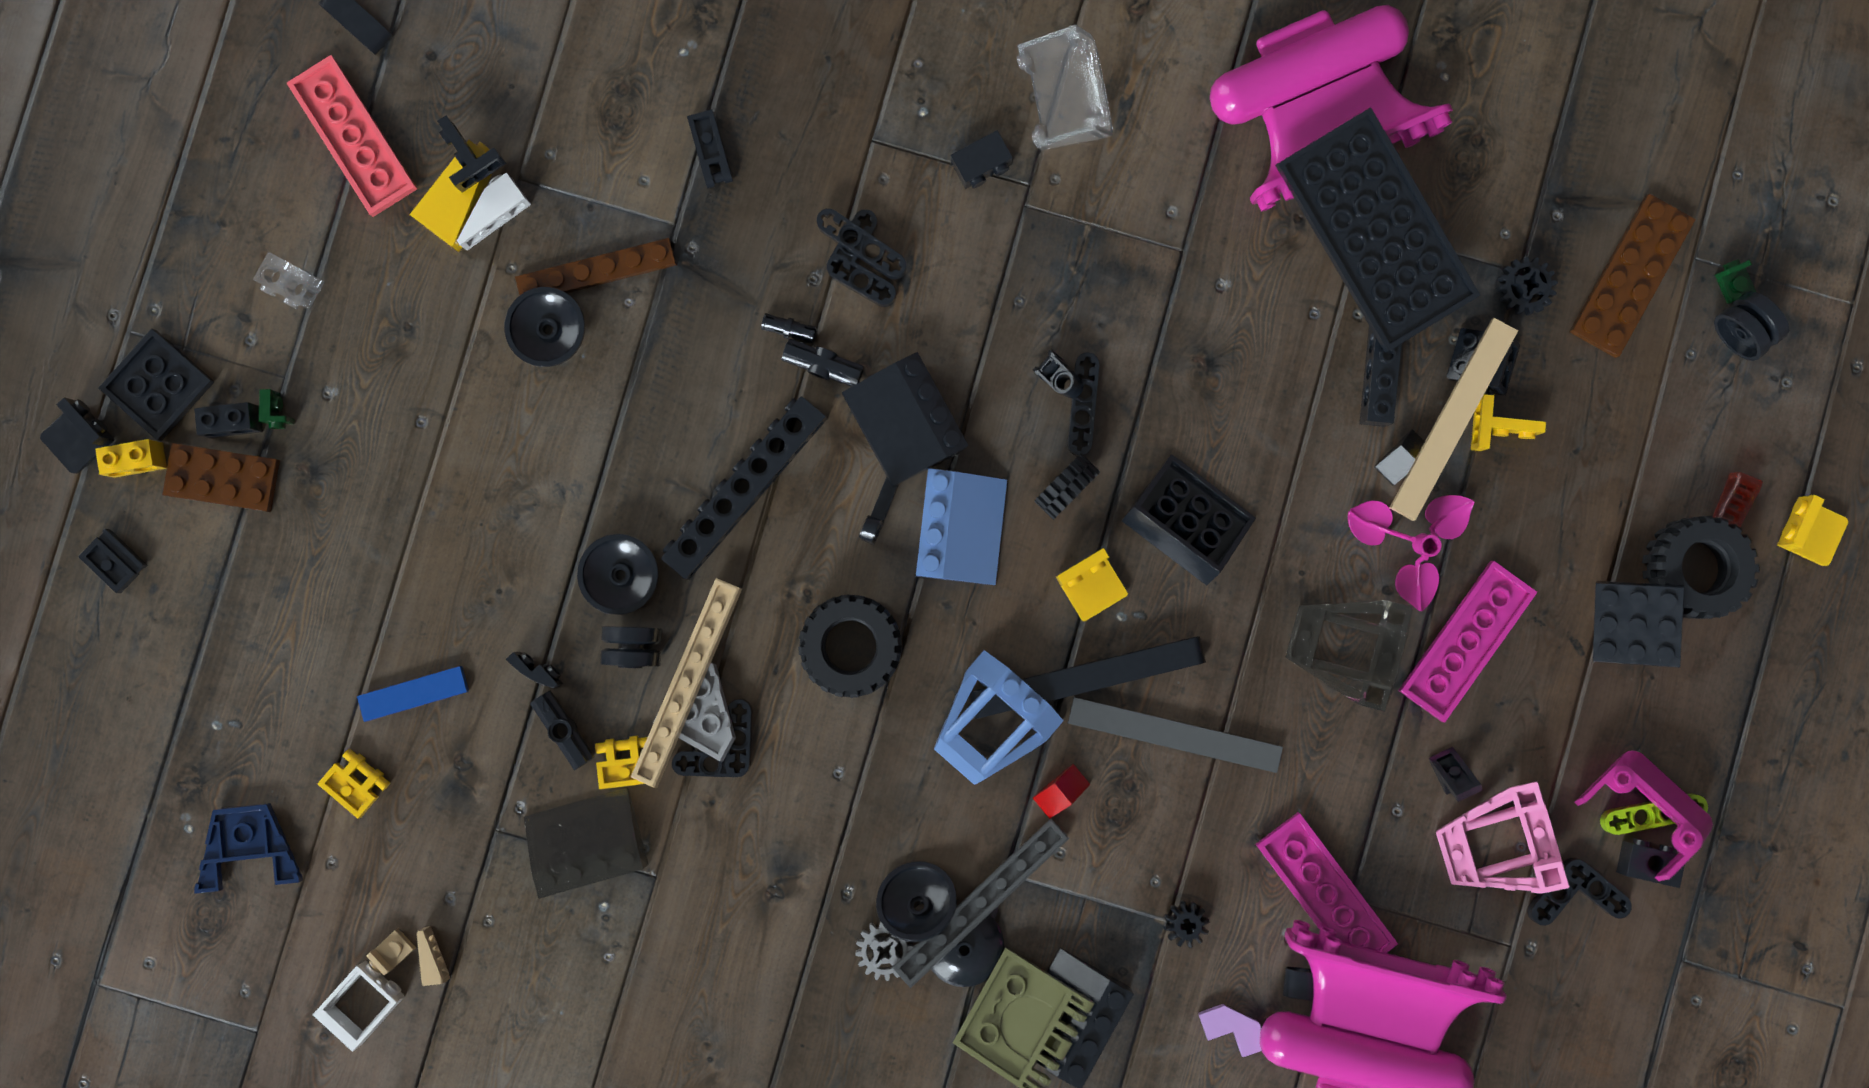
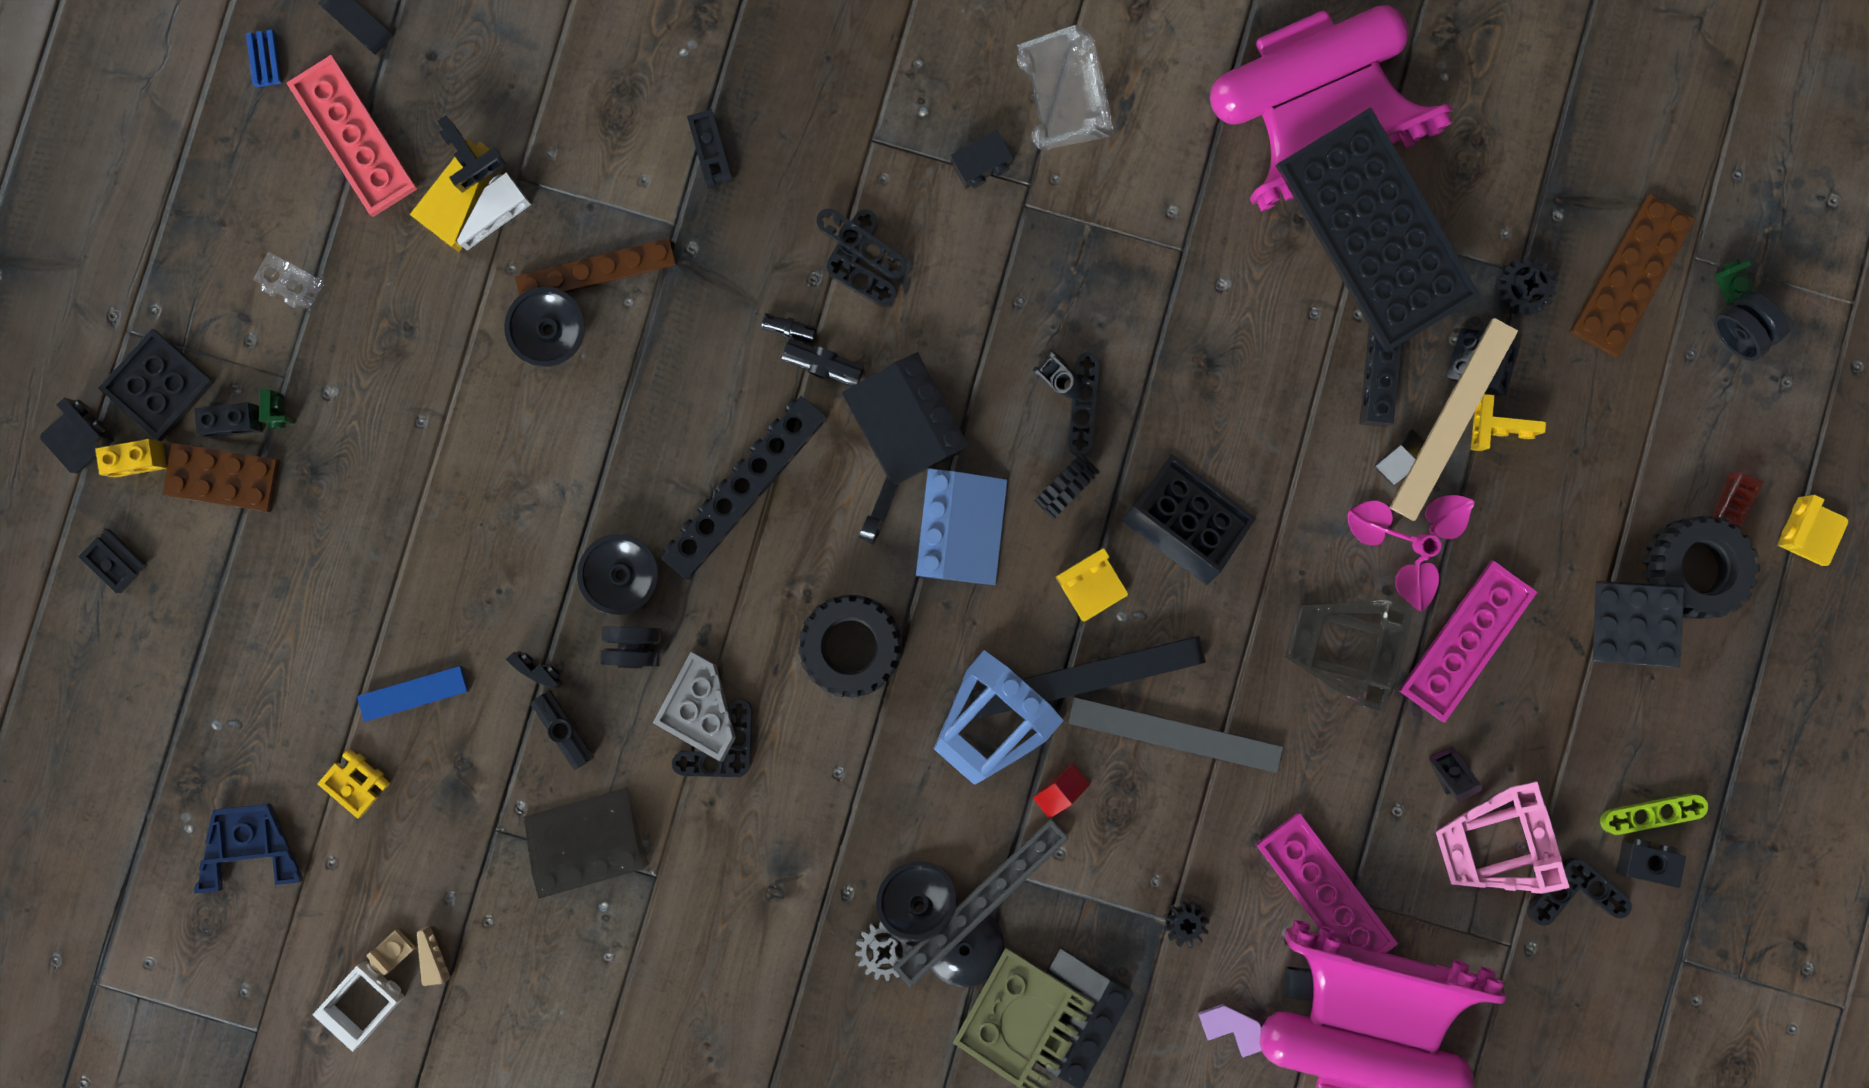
yellow plate [595,735,648,789] -> none
tan tile [631,578,742,788] -> none
dark pink windscreen [1574,751,1713,881] -> none
none -> blue tile [246,29,282,87]

